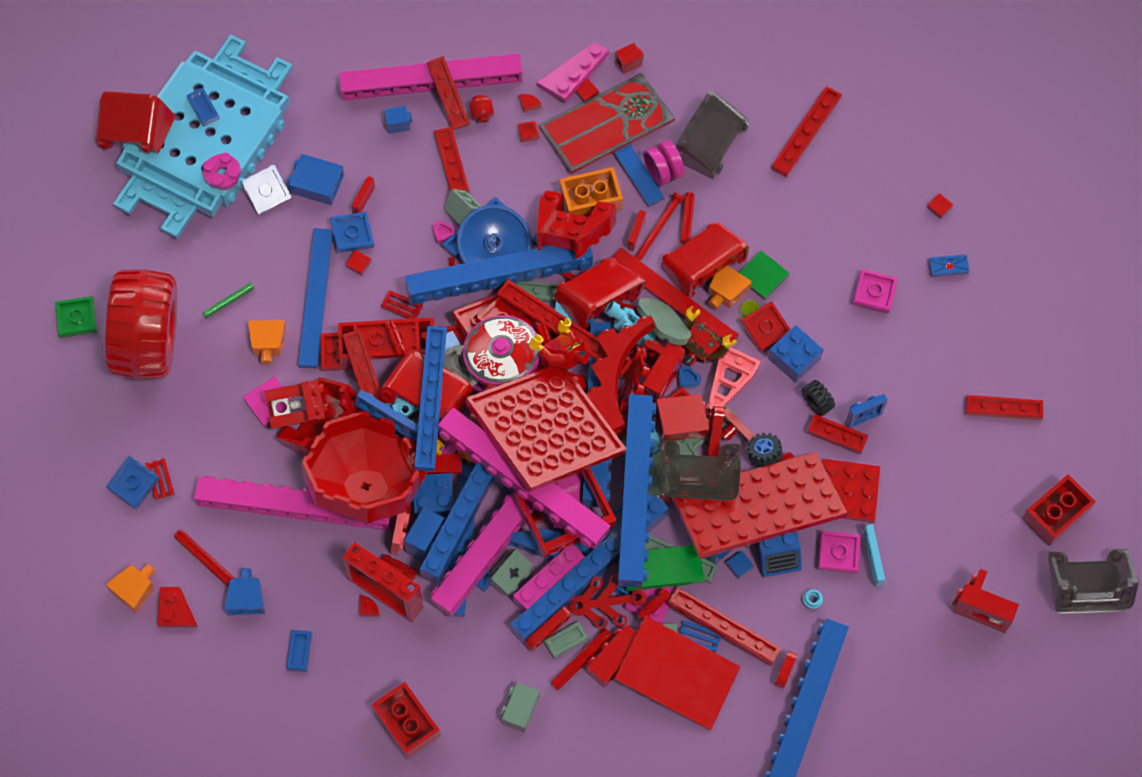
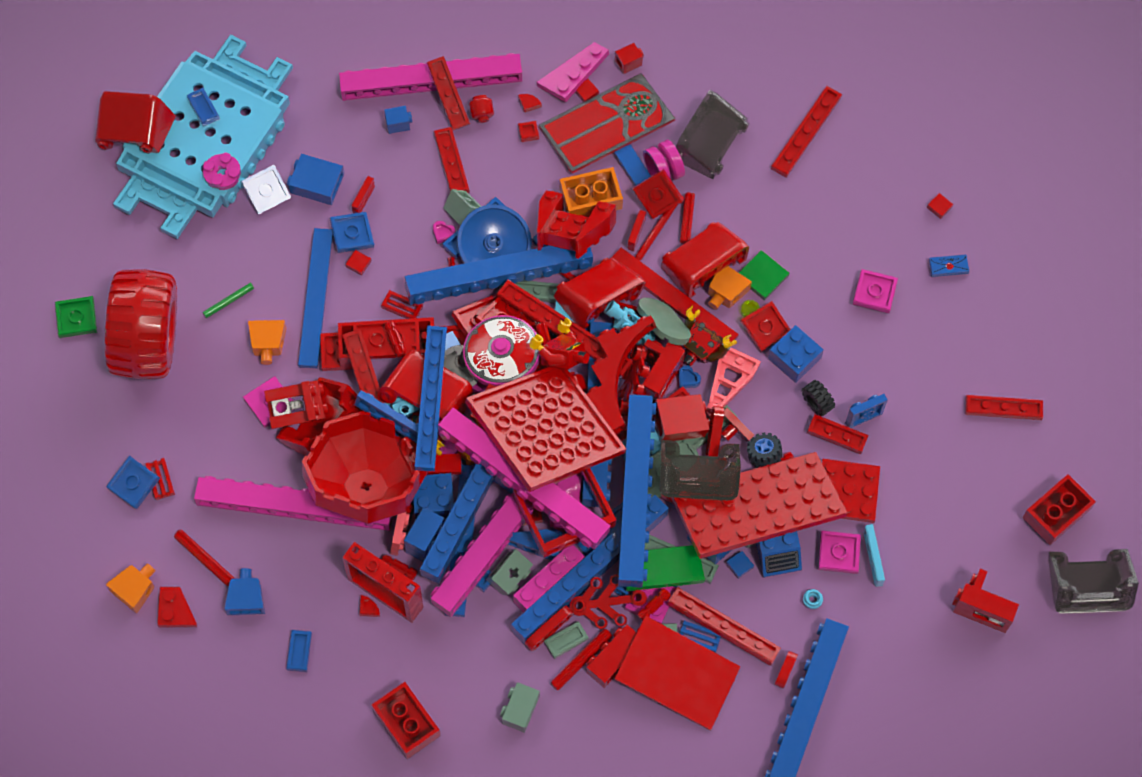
none -> red tile [633,169,684,219]

